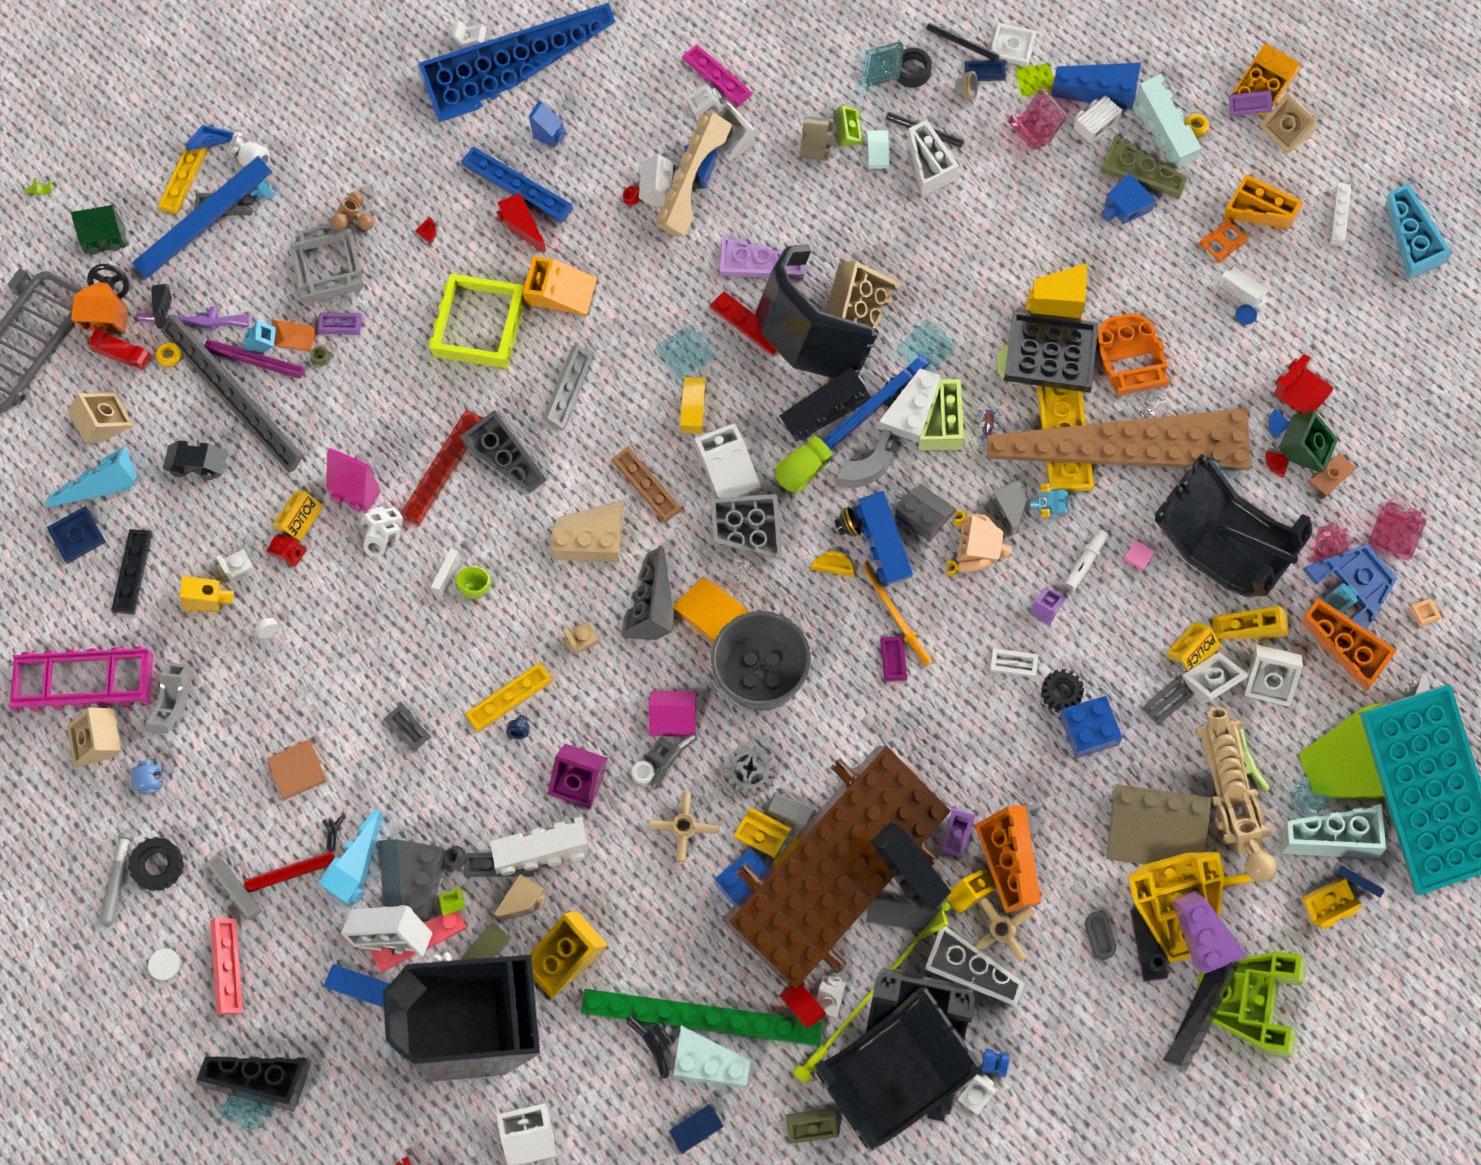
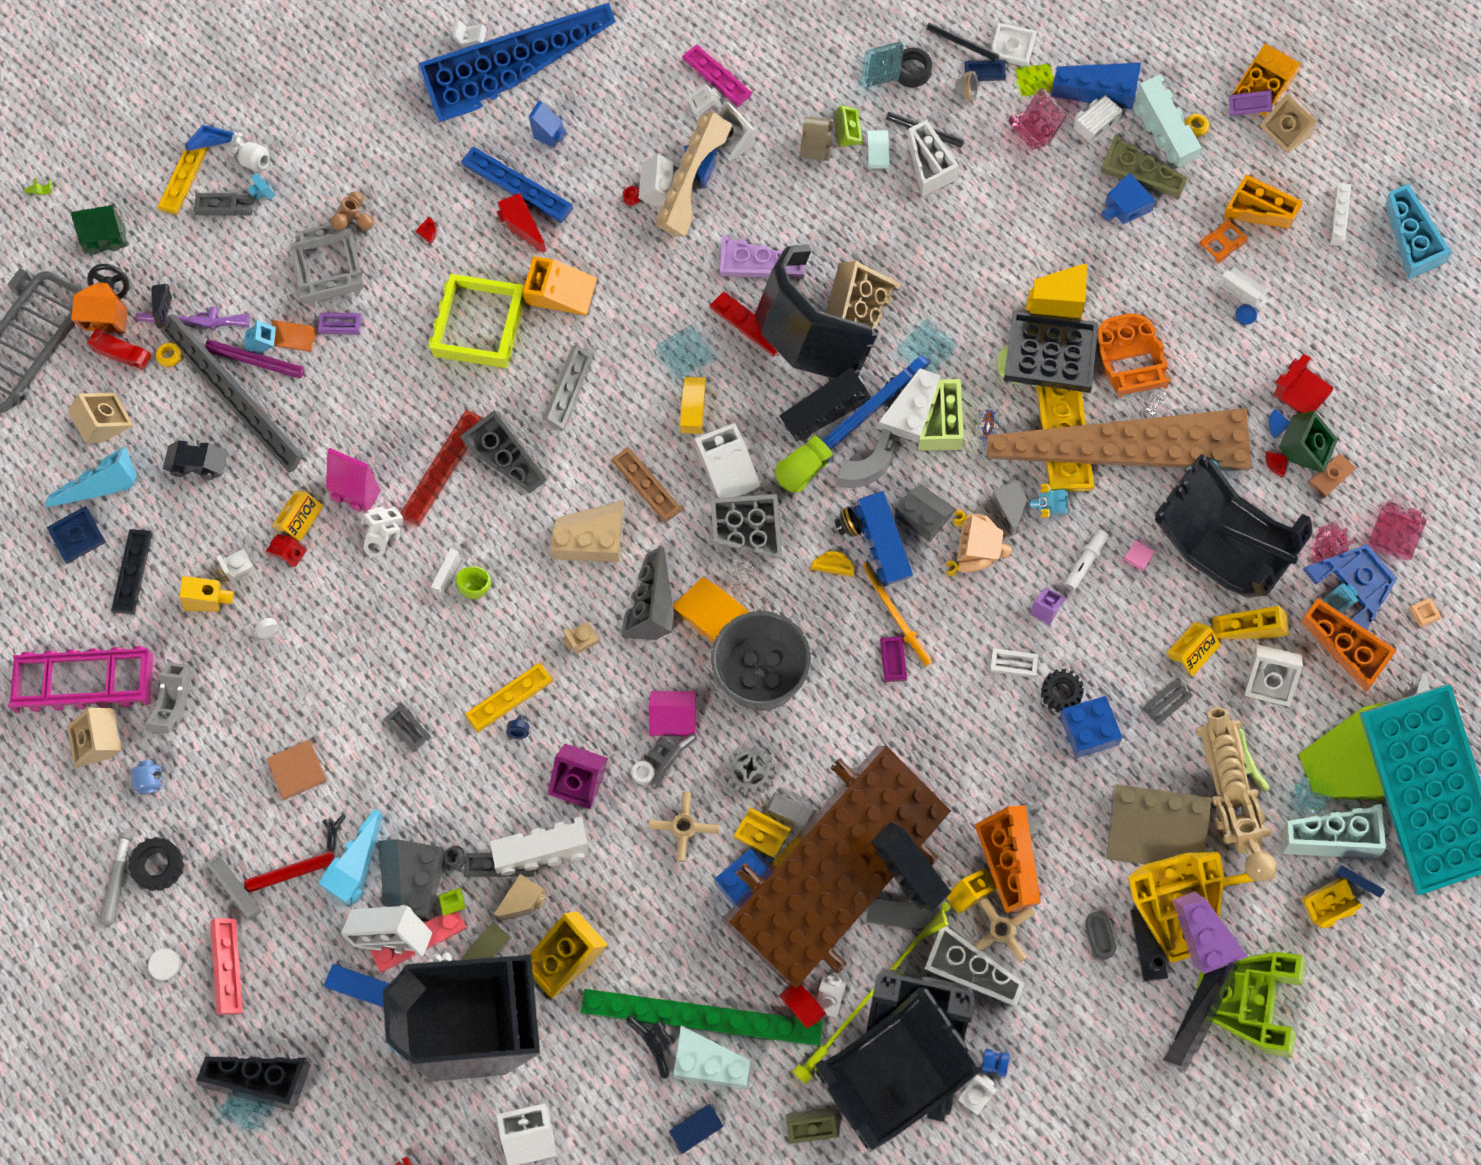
blue tile [132,156,272,279] -> none
olive plate [310,346,331,366] -> none
medium lavender slope [940,808,975,858] -> none
white slope [1182,652,1248,705] -> none

